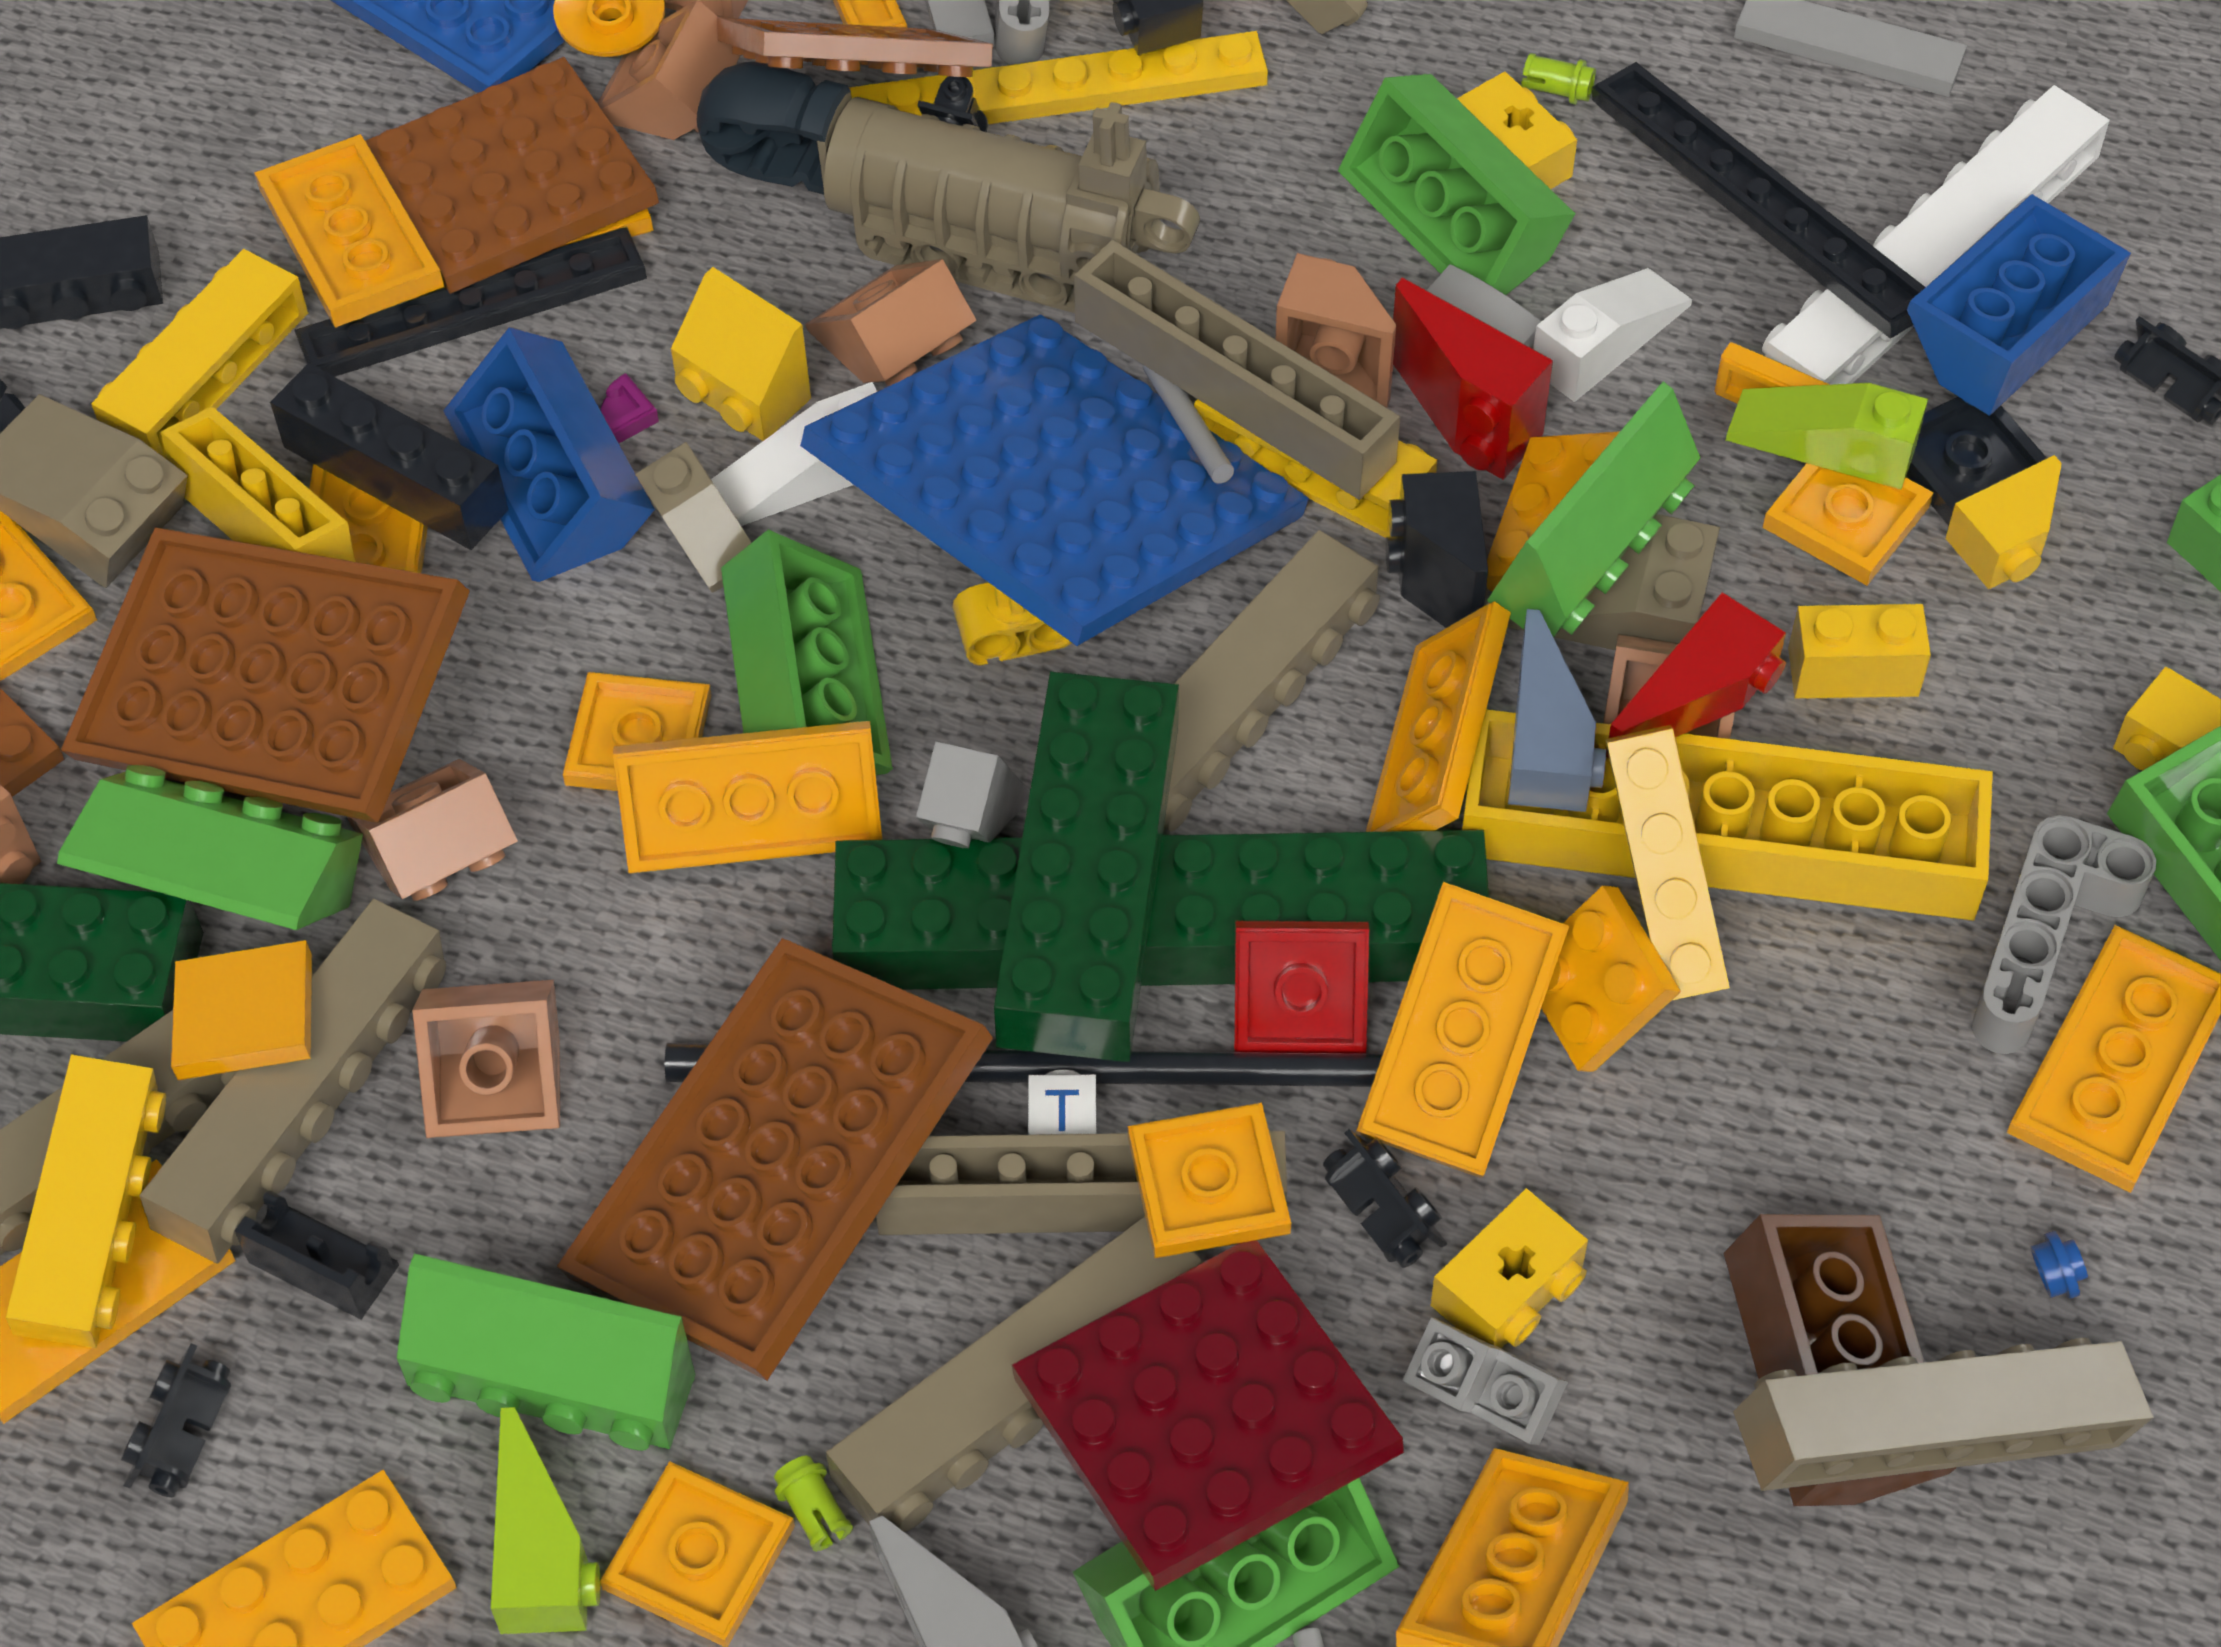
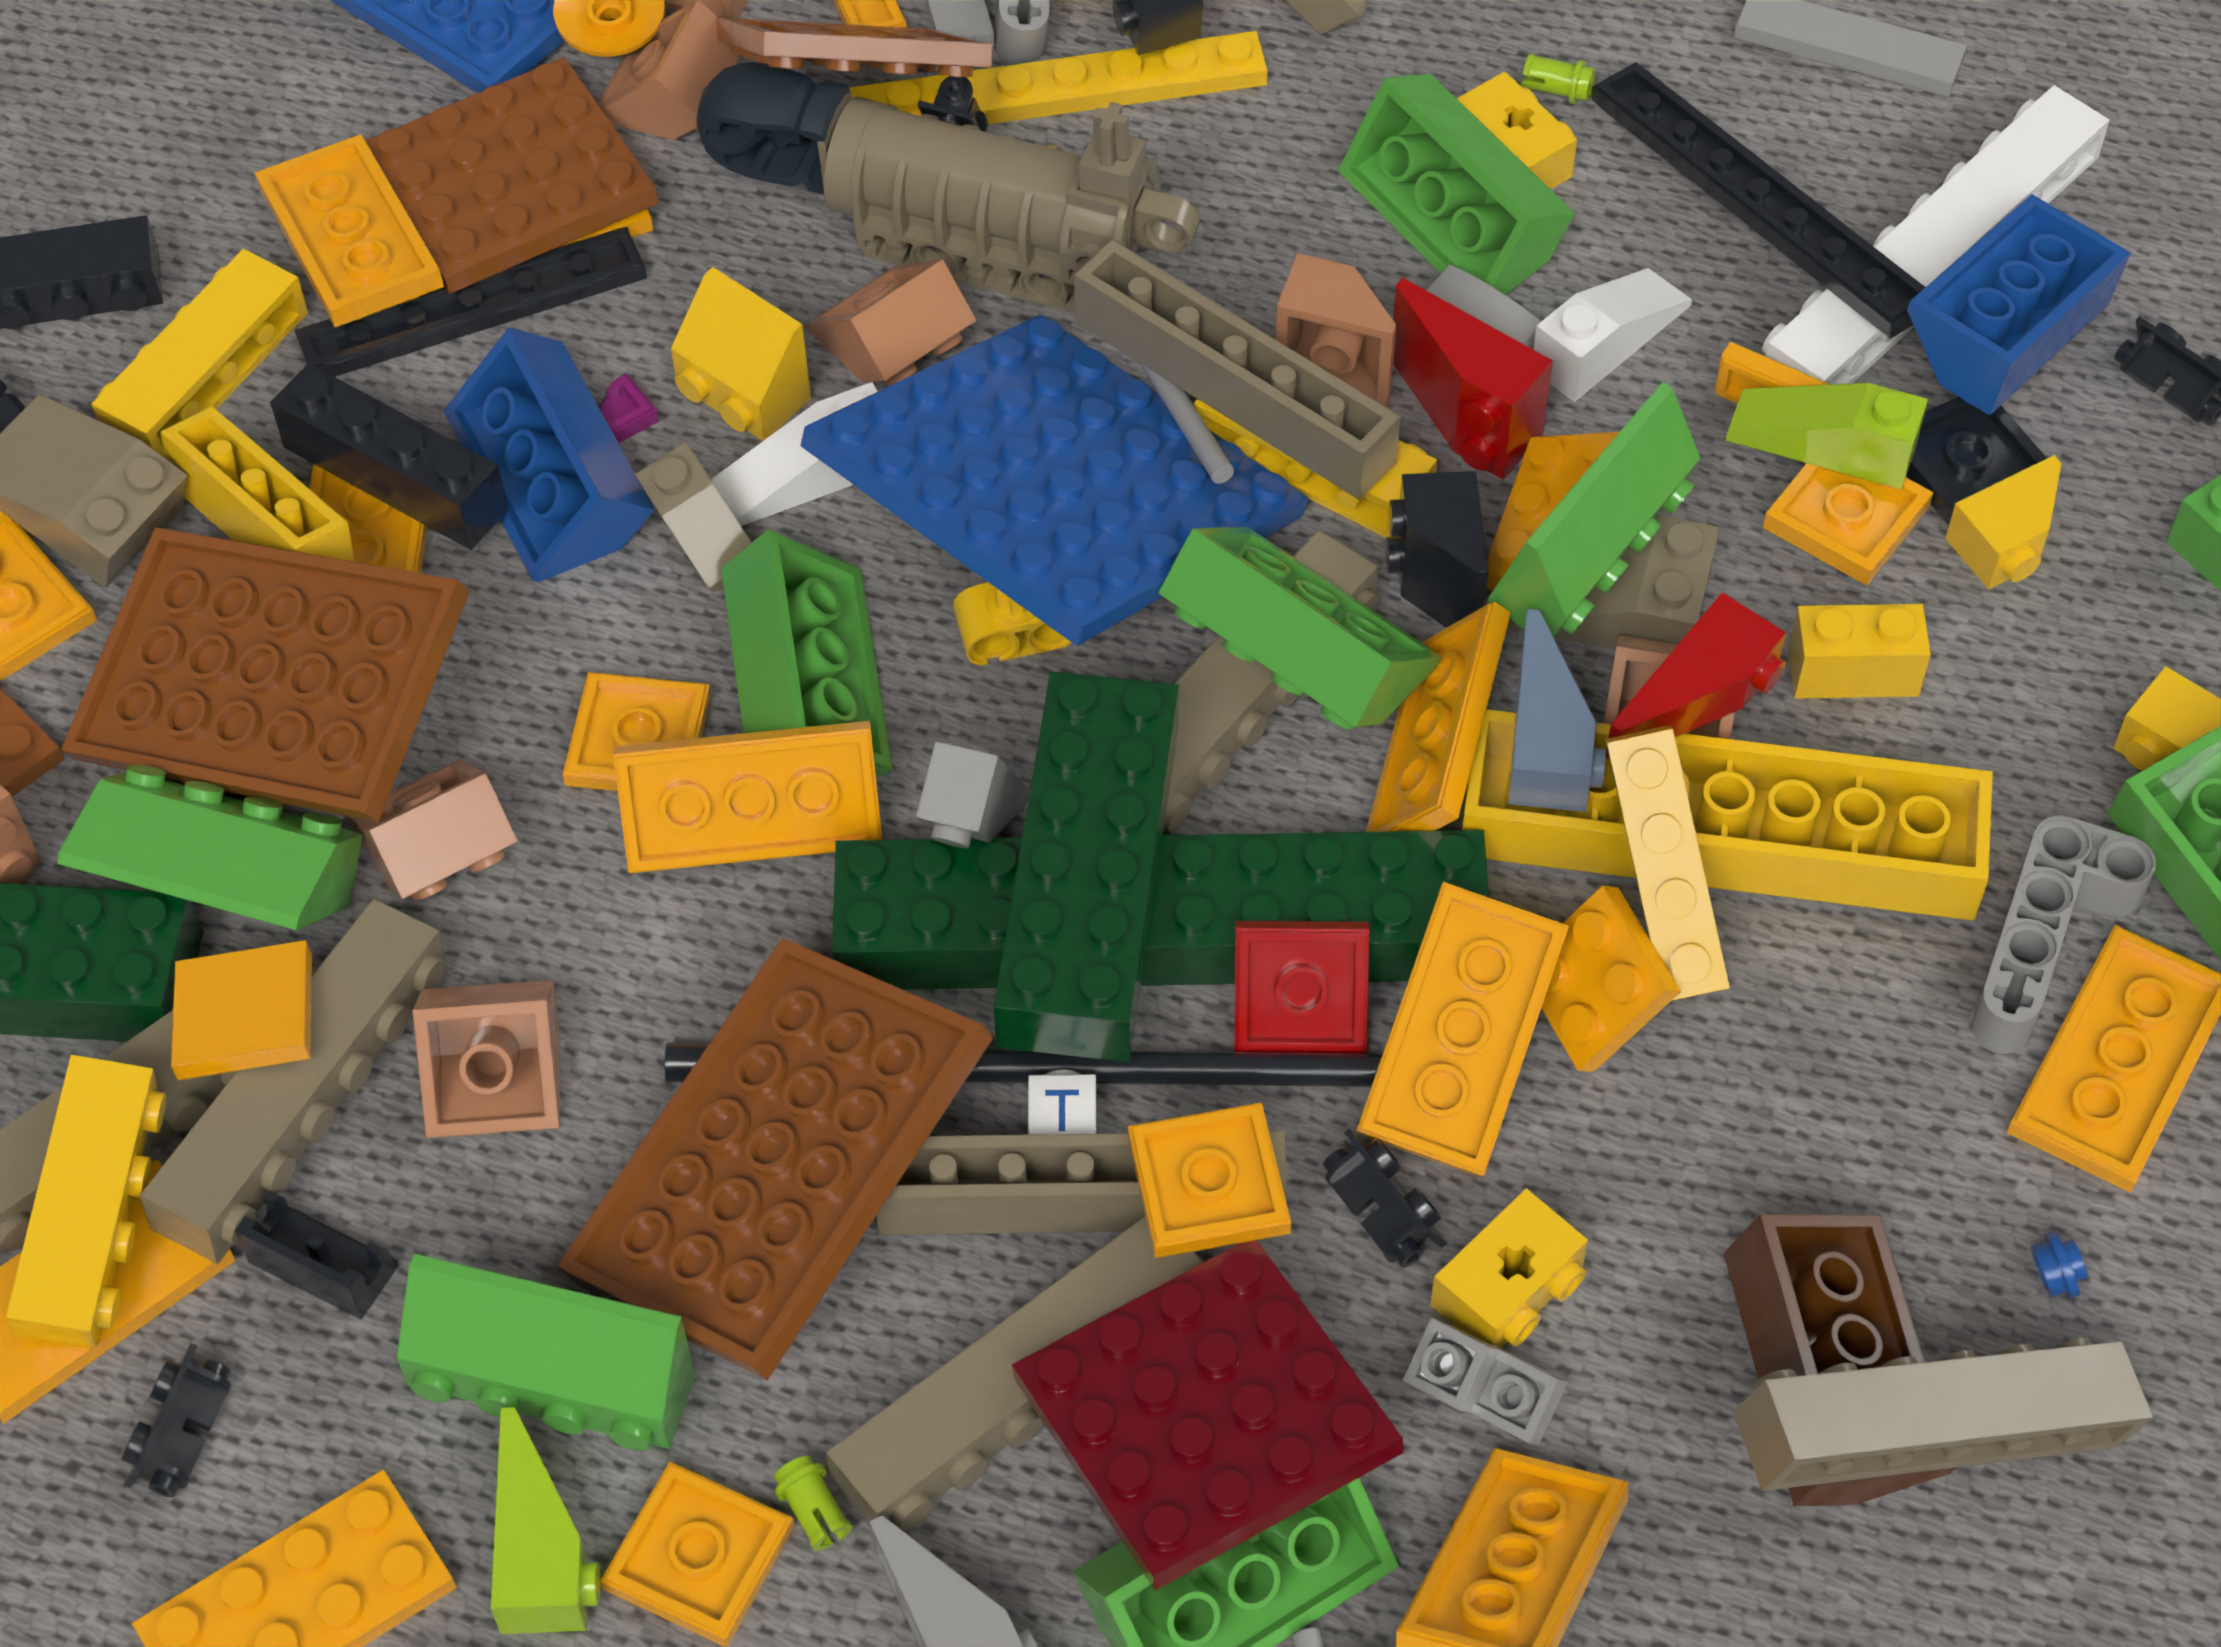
none -> bright green slope [1158,527,1442,730]

